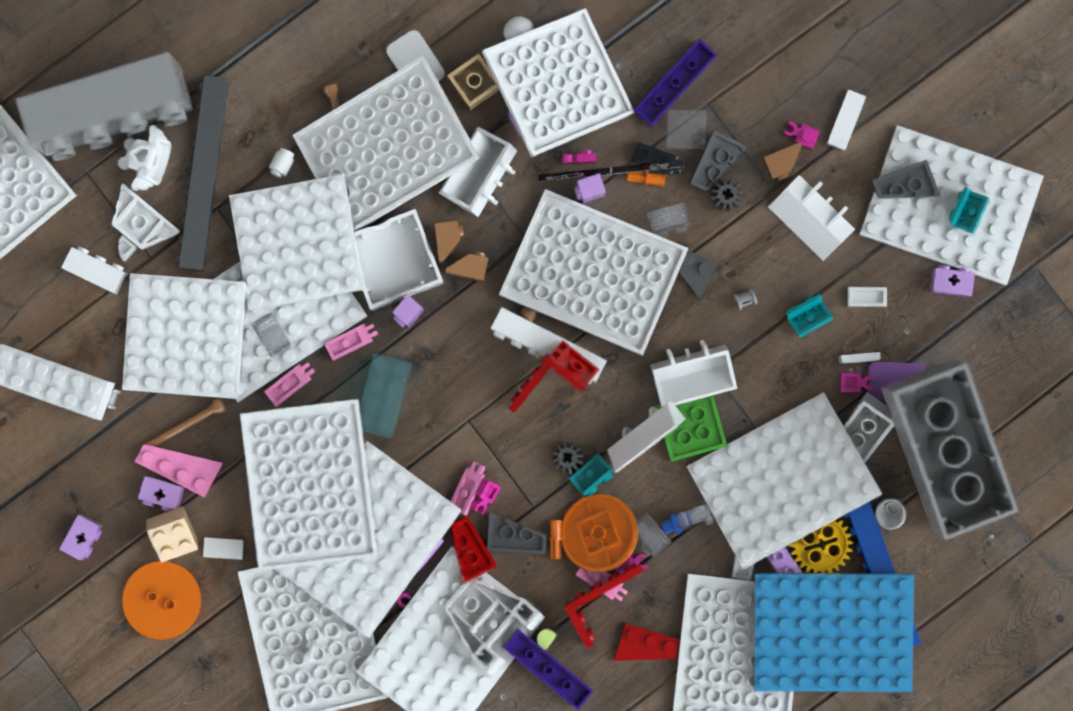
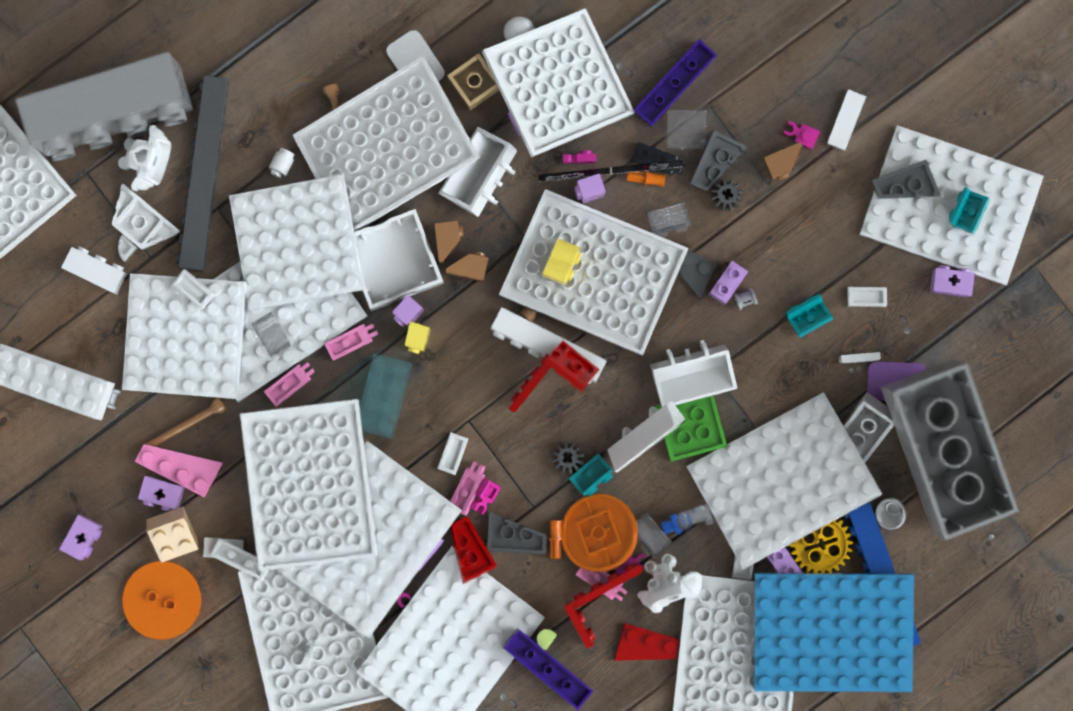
white wedge [444,579,544,676] -> none
white piece [768,175,855,261] -> none
dark pink plate [840,373,874,393] -> none
none -> white tile [172,269,215,309]
none -> white tile [210,538,268,581]
none -> light yellow slope [405,322,431,354]
none -> white tile [437,432,469,475]
none -> light yellow brick [543,239,582,285]
none -> white piece [637,554,702,613]
none -> lavender brick [708,261,748,305]

